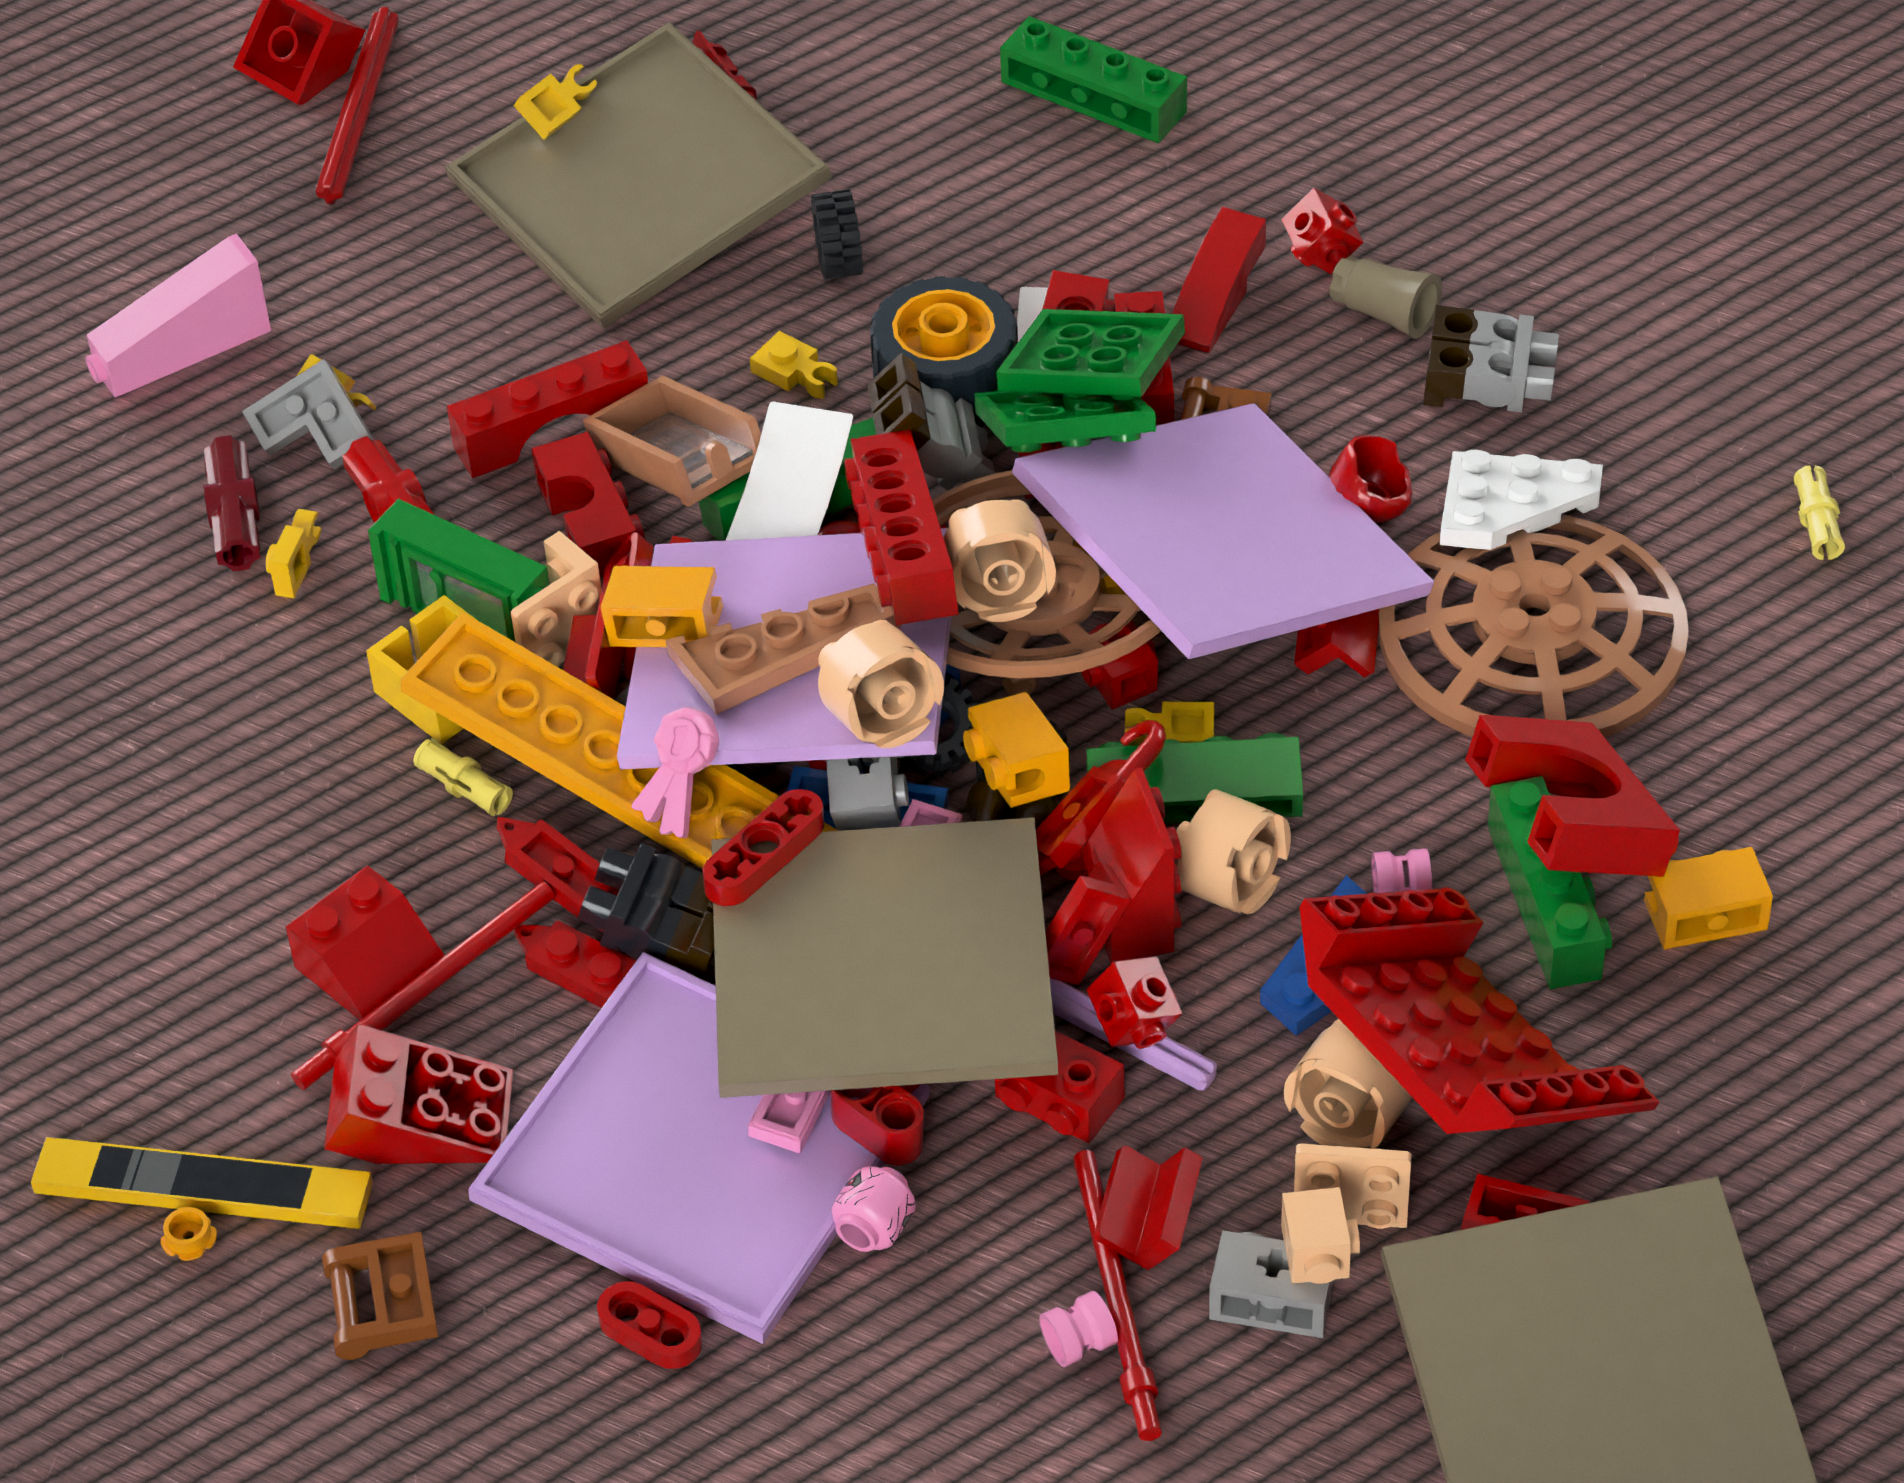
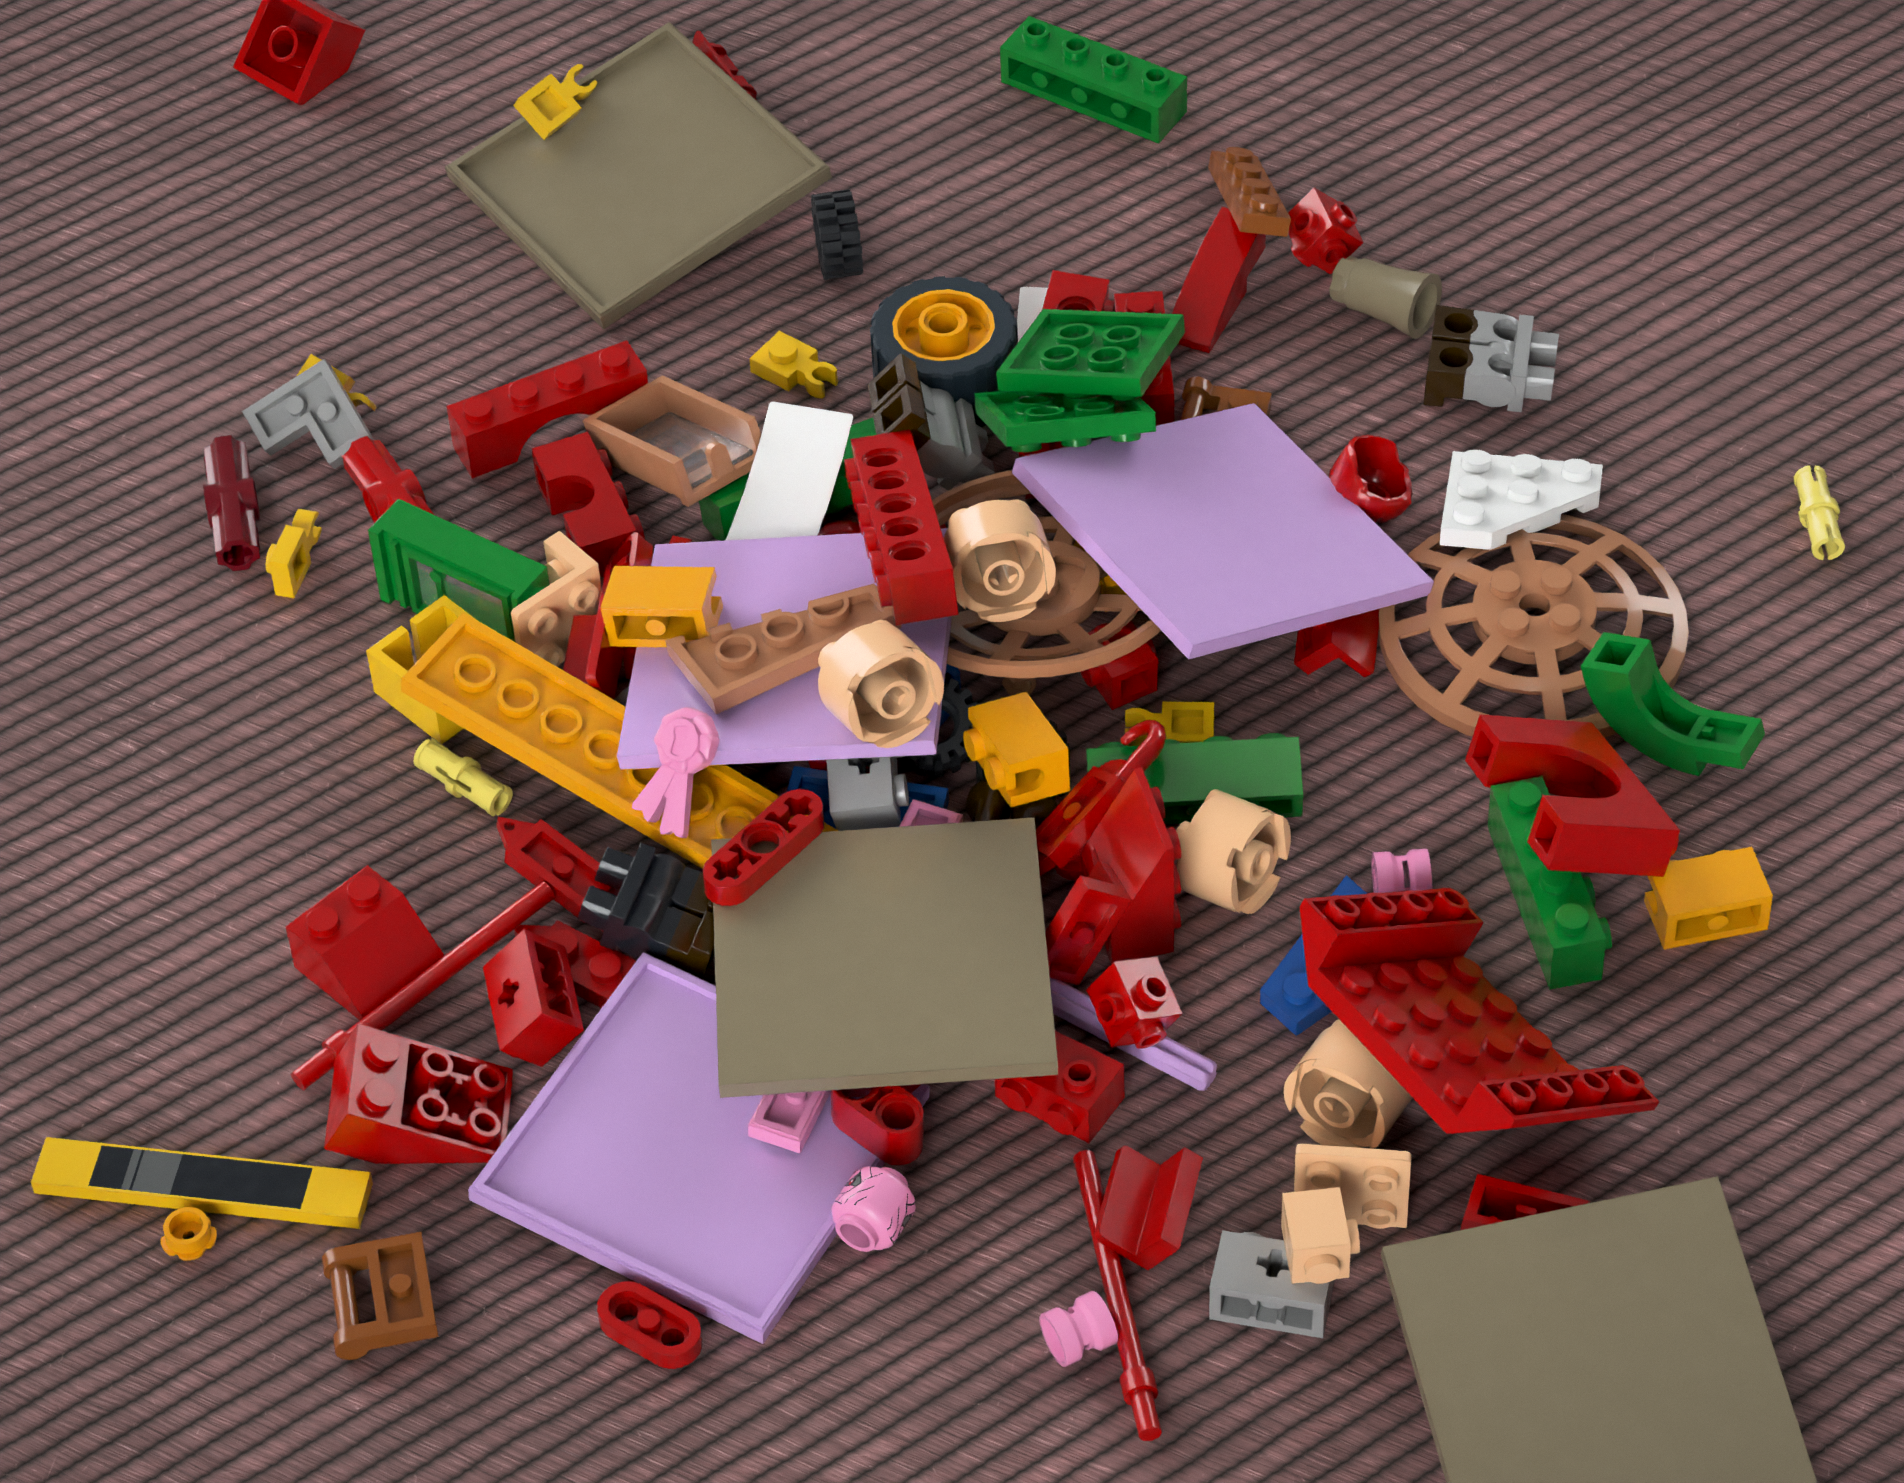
bright pink slope [85,233,271,398] -> none
red axle [315,7,399,204] -> none
none -> red brick [483,929,584,1067]
none -> dark orange plate [1208,147,1291,237]
none -> green arch [1580,632,1765,776]

